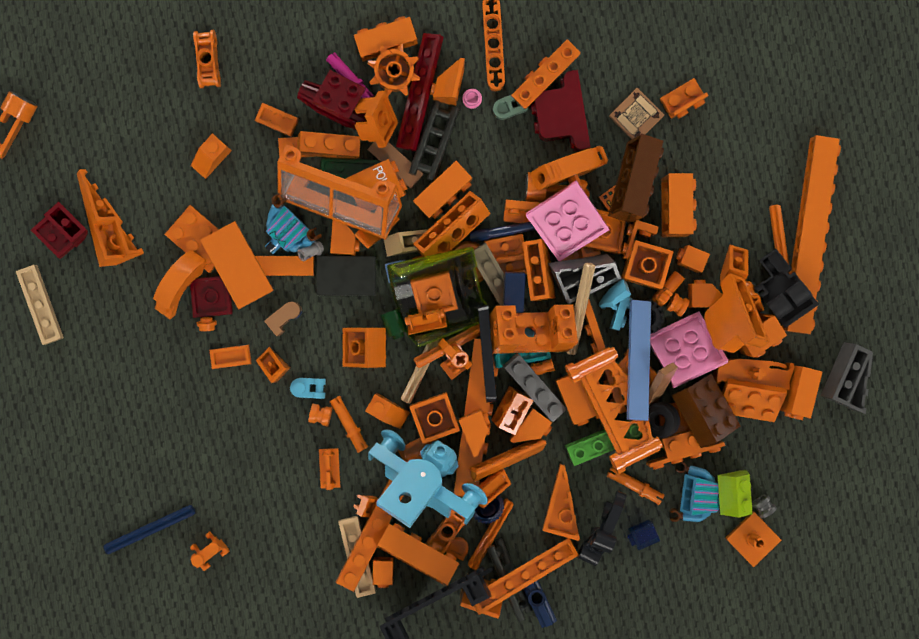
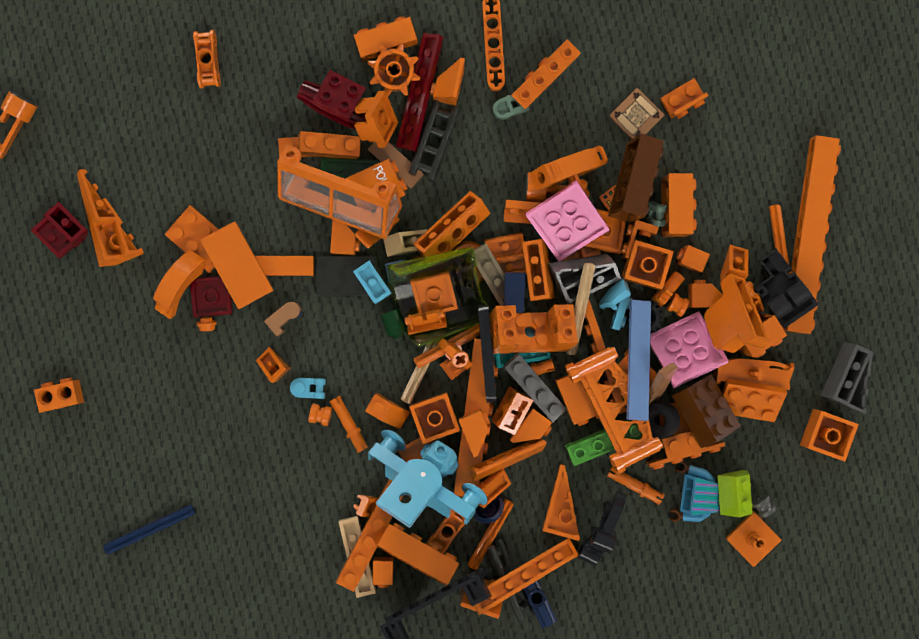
tan plate [16,265,64,345] -> none
orange piece [190,532,230,571] -> none
orange slope [191,133,232,179] -> none
orange tile [209,345,252,369] -> none
orange plate [255,103,299,137] -> none
torso [265,193,322,254] -> none
light grey pin [298,241,324,261] -> none
orange hinge [319,448,340,490] -> none
dark pink pin [326,52,374,98] -> none
orange slope [343,328,386,368] -> none
orange brick [413,161,472,220] -> none
orange tile [446,537,469,561] -> none
bright pink plate [462,89,482,109] -> none
dark blue piece [470,222,536,242] -> none
dark red brick [530,70,591,152] -> none
clear blue brick [627,520,660,550] -> none
orange brick [780,366,822,421] -> none
none -> orange brick [34,377,84,413]
none -> medium azure plate [353,261,392,304]
none -> sand green plate [643,201,667,227]
none -> orange brick [800,409,859,462]

